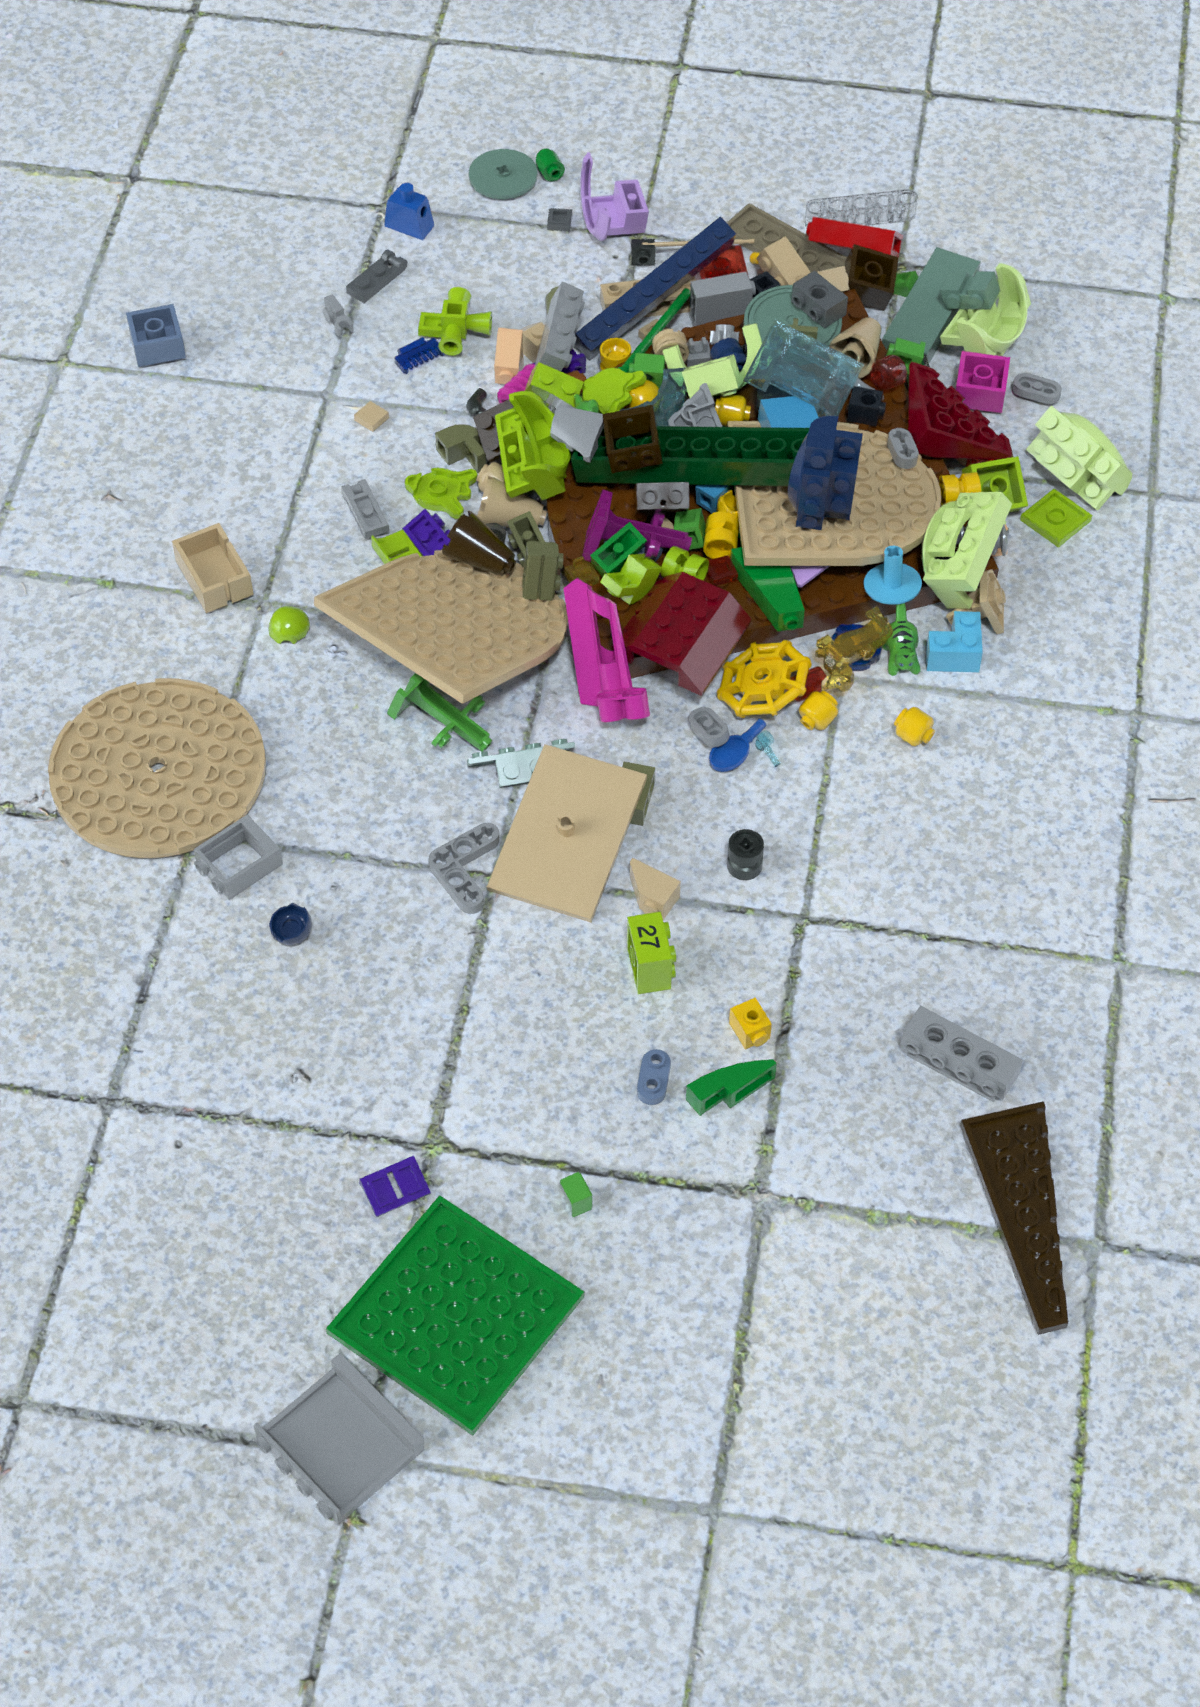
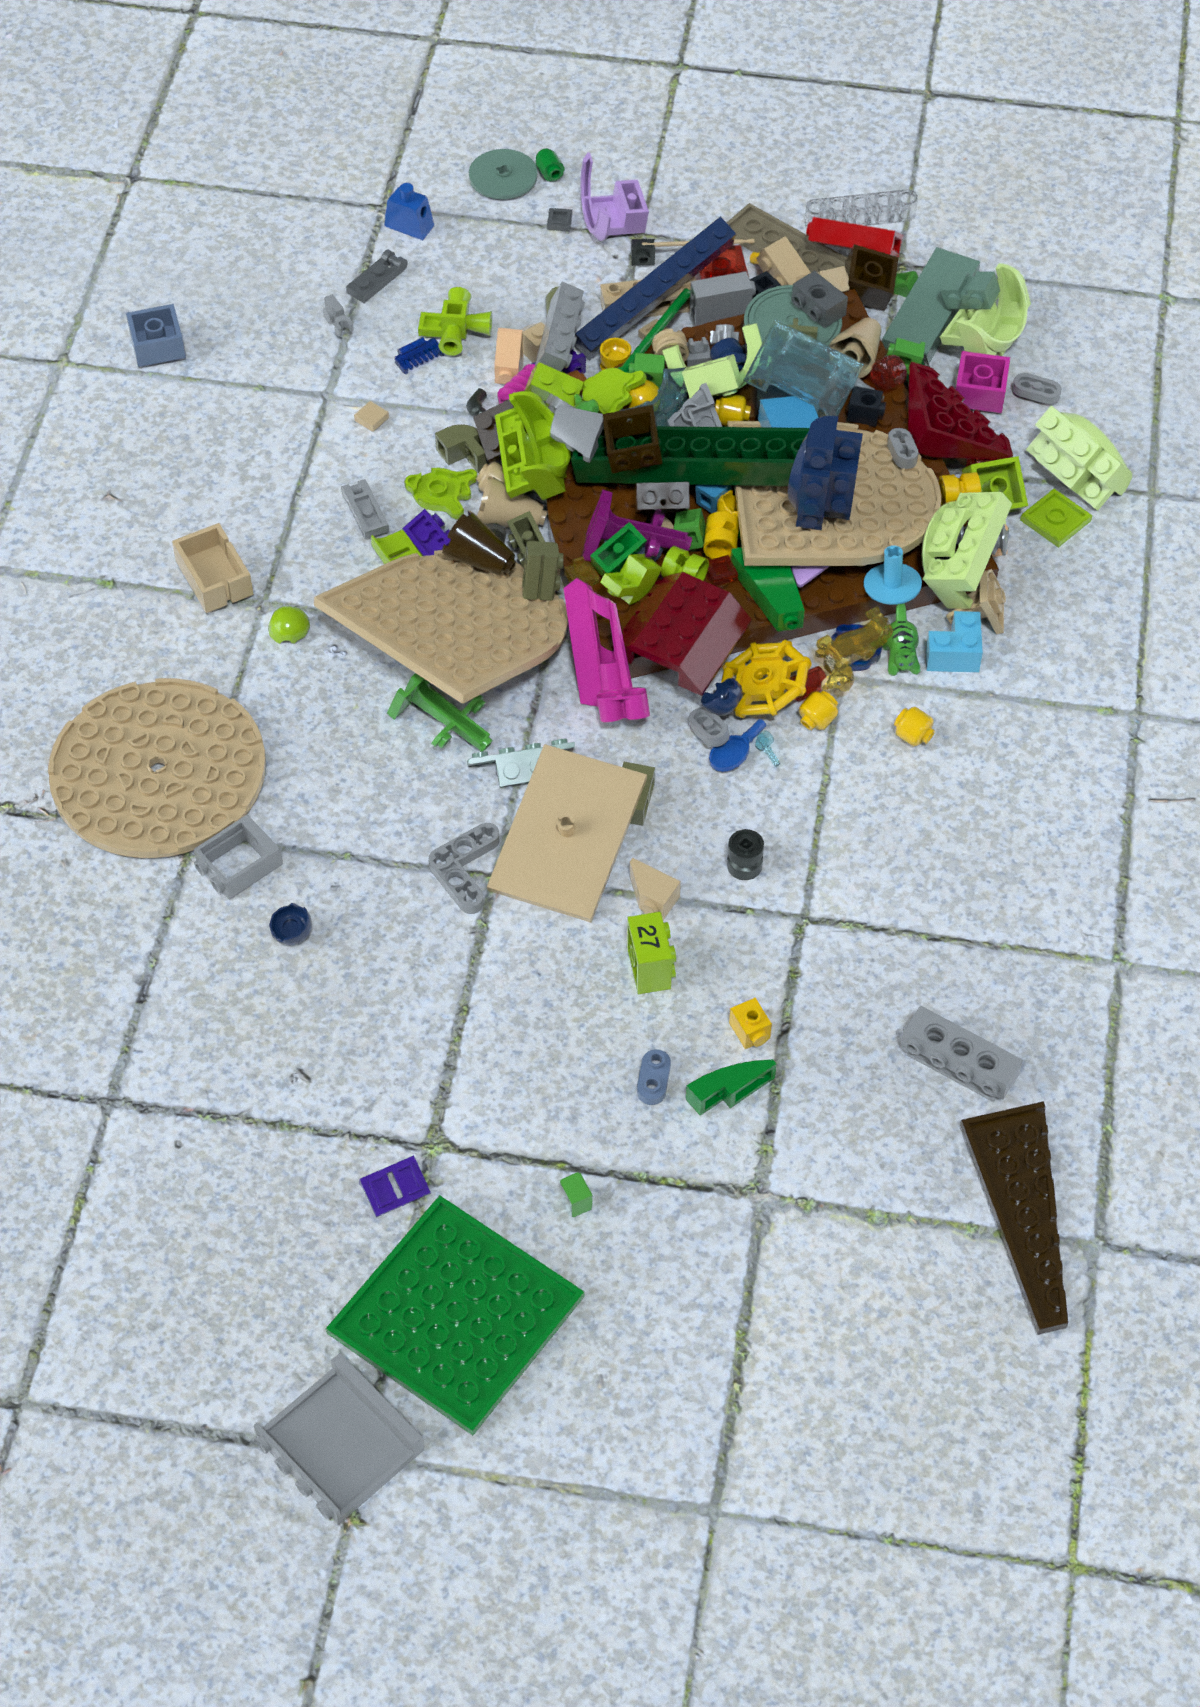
none -> dark blue hair [701,678,743,715]

